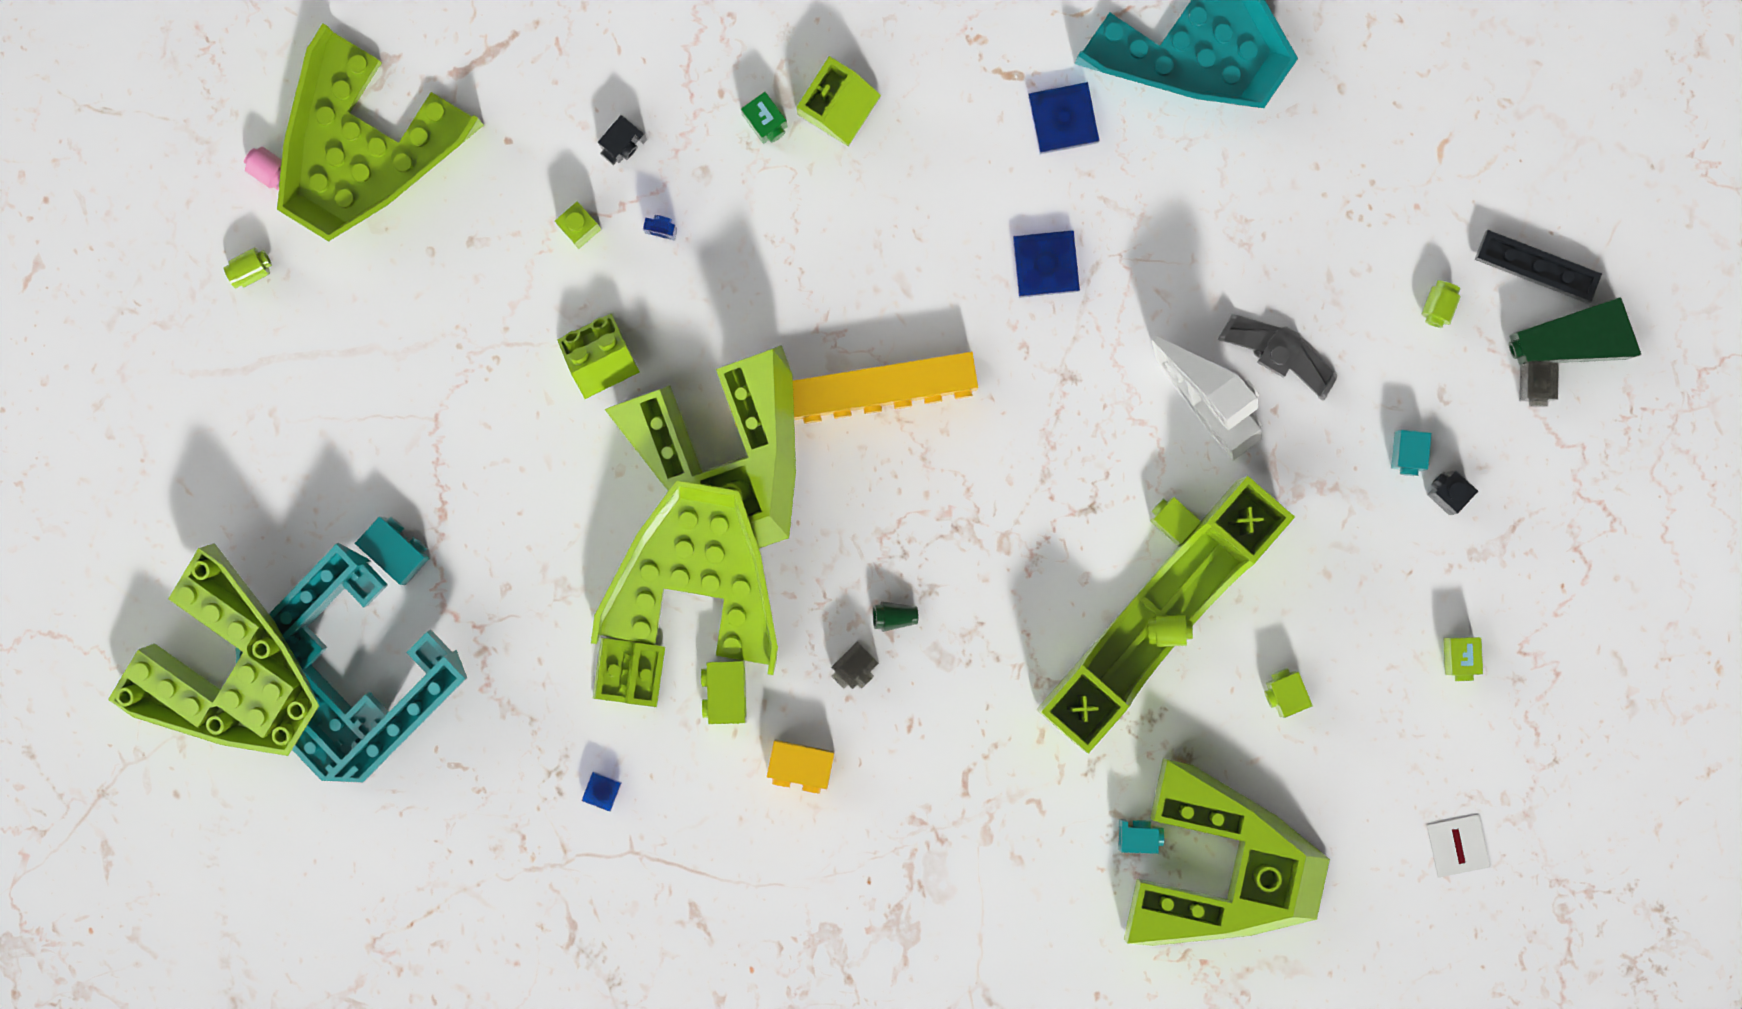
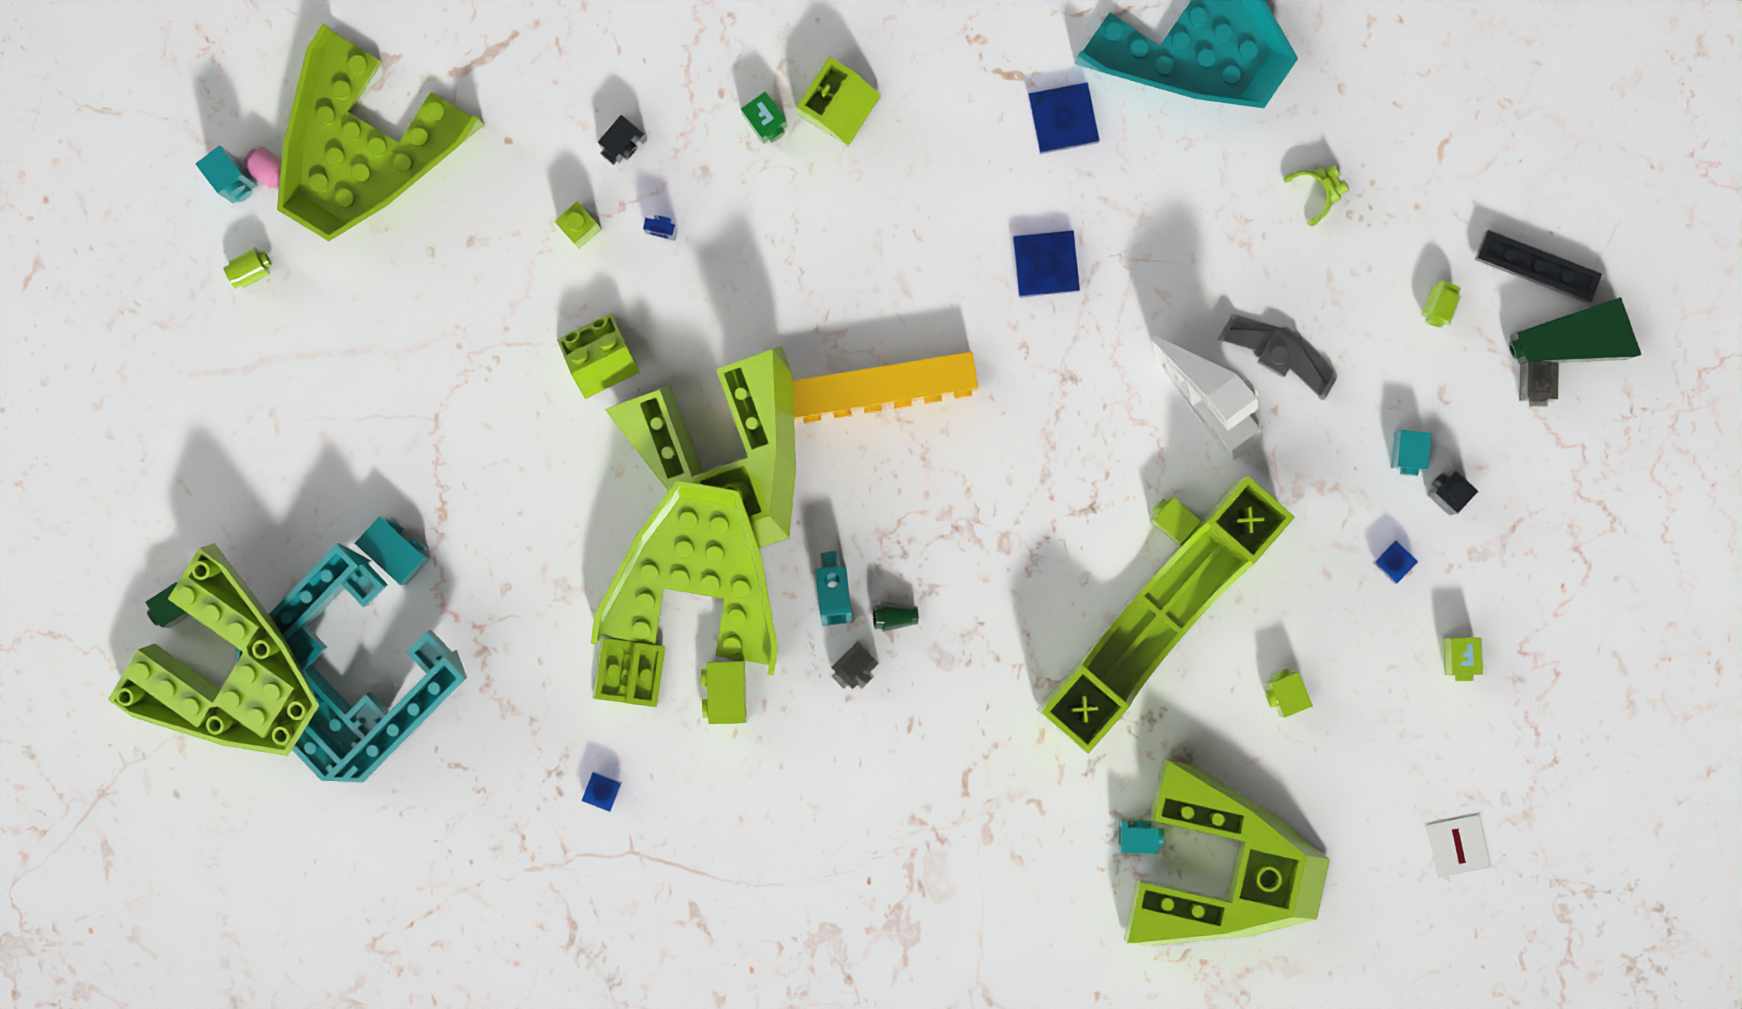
yellow brick [767,740,835,794] -> none
lime brick [1148,615,1193,647] -> none
none -> dark green brick [145,582,190,628]
none -> teal brick [195,145,257,204]
none -> teal torso [815,551,853,626]
none -> lime helmet [1283,164,1350,226]
none -> clear blue plate [1373,540,1418,584]

